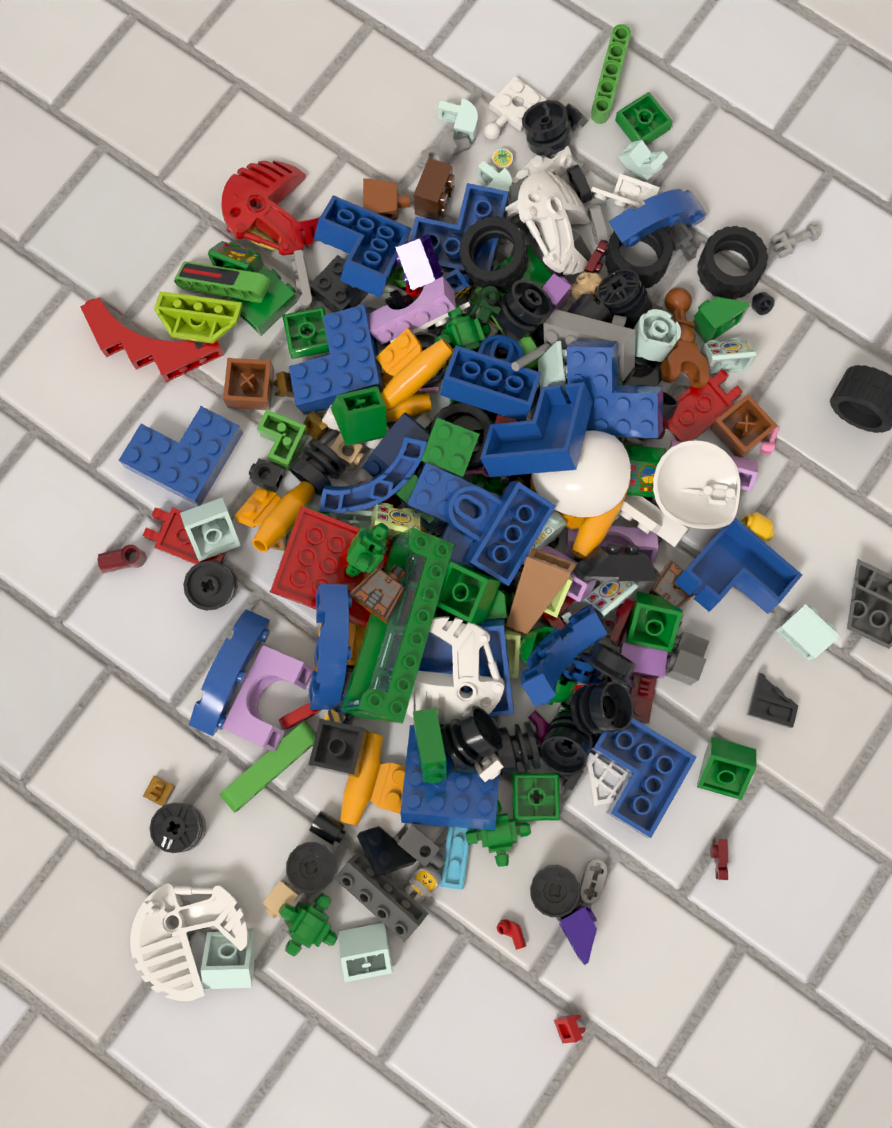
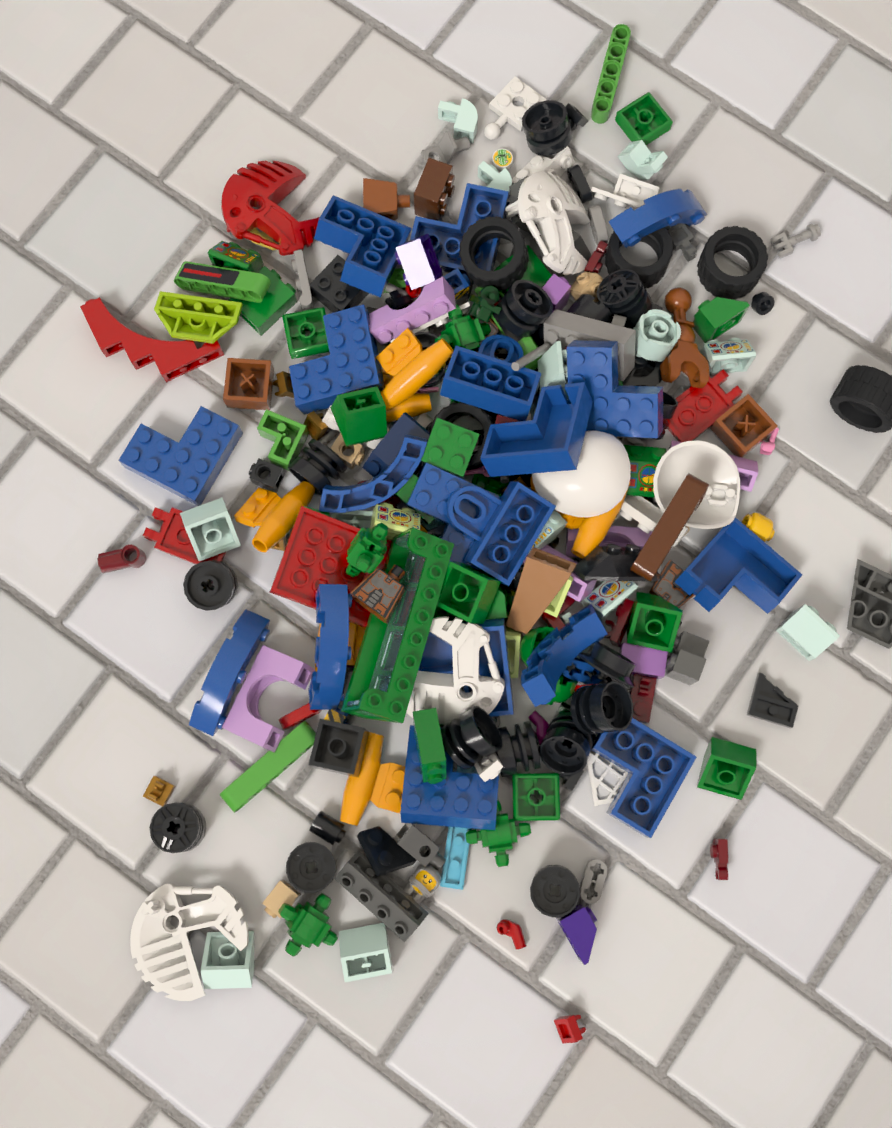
none -> reddish brown beam [630,473,709,582]

